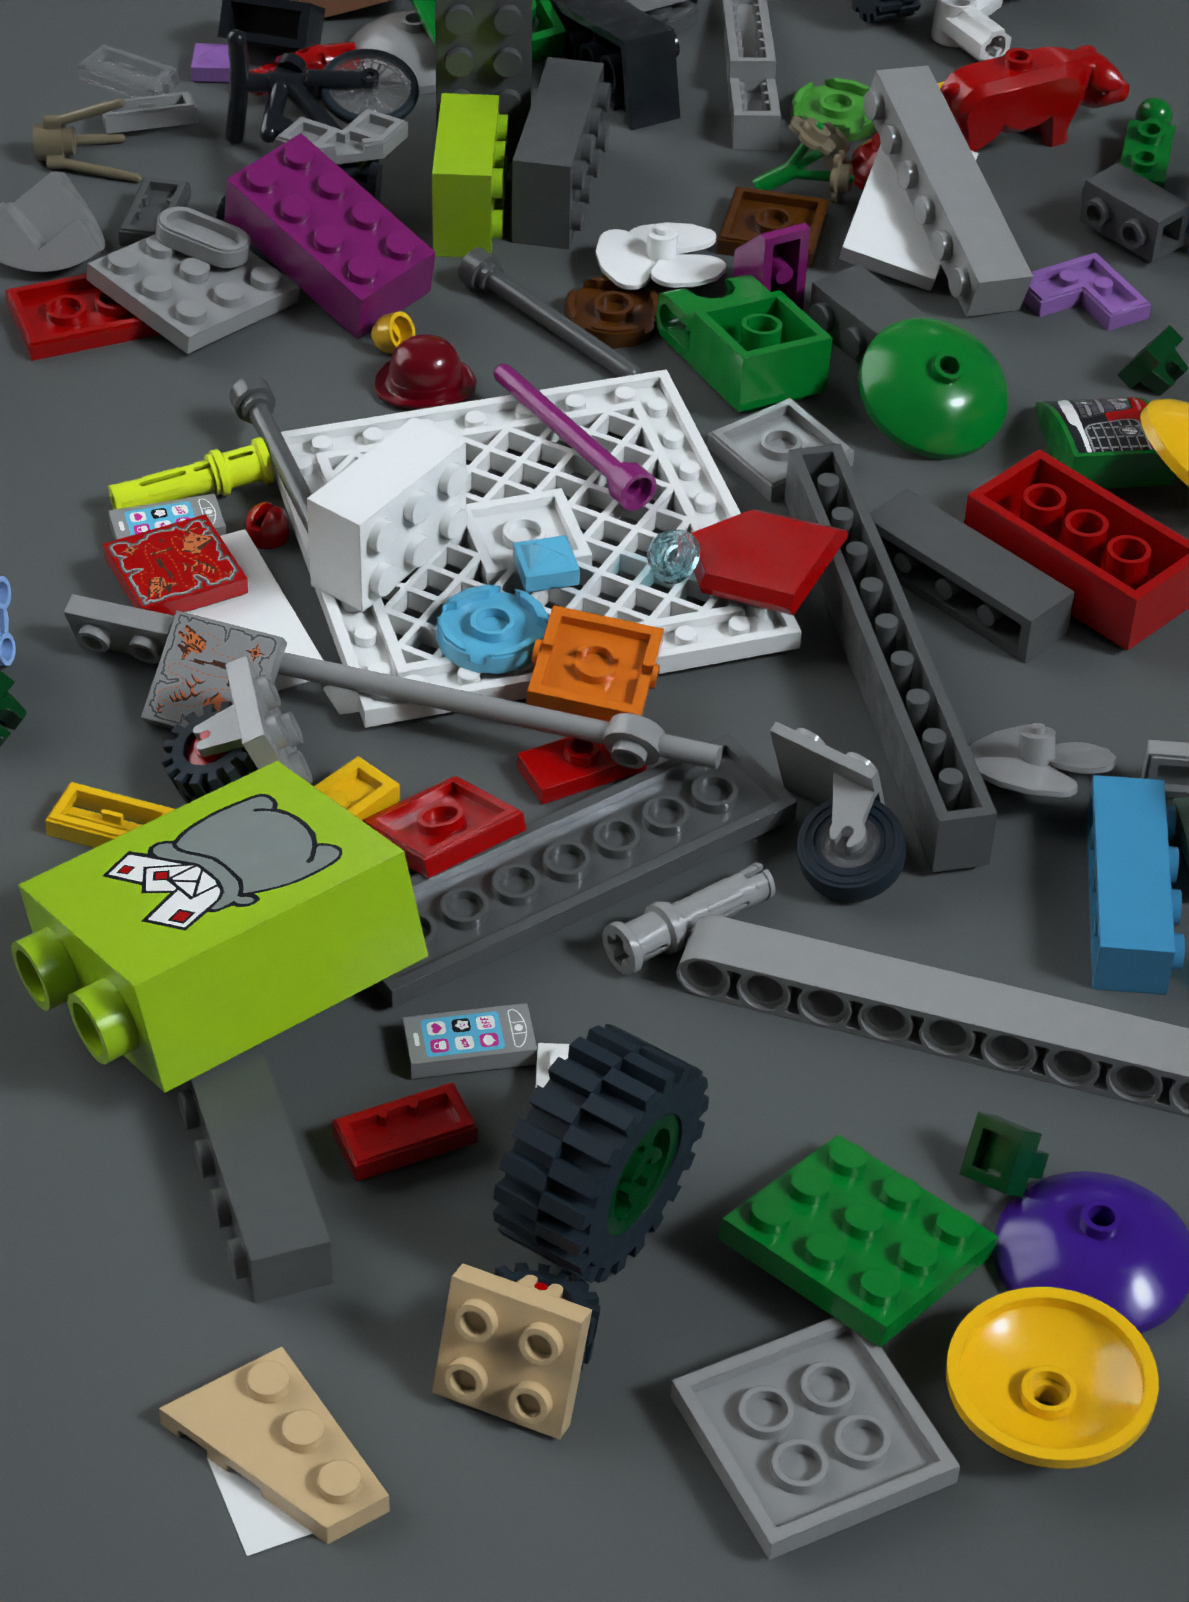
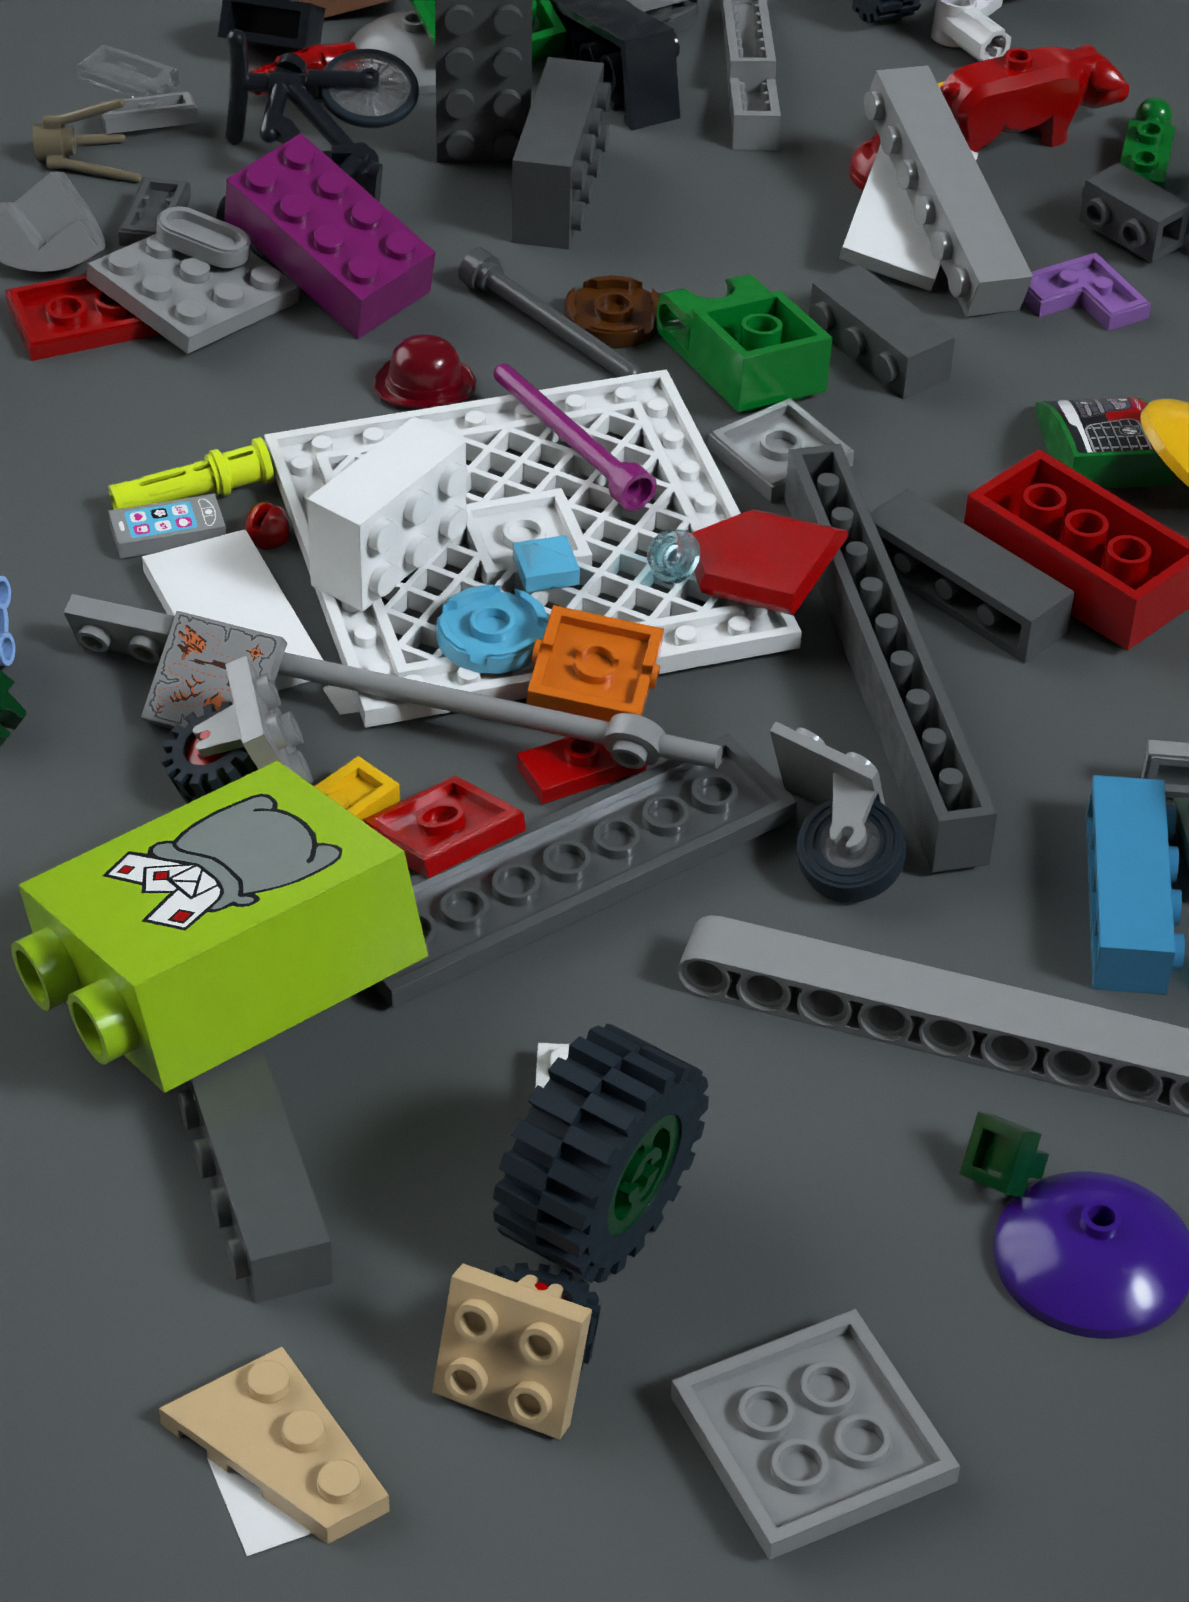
yellow tile [45,782,175,848] -> none
red tile [103,514,248,616] -> none
medium lavender tile [191,43,230,83] -> none
dark grey piece [229,376,312,533] -> none
light grey tile [275,109,408,164] -> none
red plate [332,1082,478,1181] -> none
yellow hinge [371,311,416,354] -> none
tile [403,1003,538,1079] -> none
lime brick [432,93,508,257] -> none
white piece [595,222,726,290] -> none
light grey pin [602,862,776,976] -> none
reddish brown tile [716,186,830,268] -> none
green plate [717,1134,998,1347] -> none
magenta slope [733,223,810,310] -> none
plant [752,116,855,204] -> none
bright green tile [791,78,877,142] -> none
green dish [858,318,1009,459] -> none
yellow dish [946,1287,1159,1469] -> none
light grey piece [969,723,1117,798] -> none
dark green tile [1117,325,1188,396] -> none

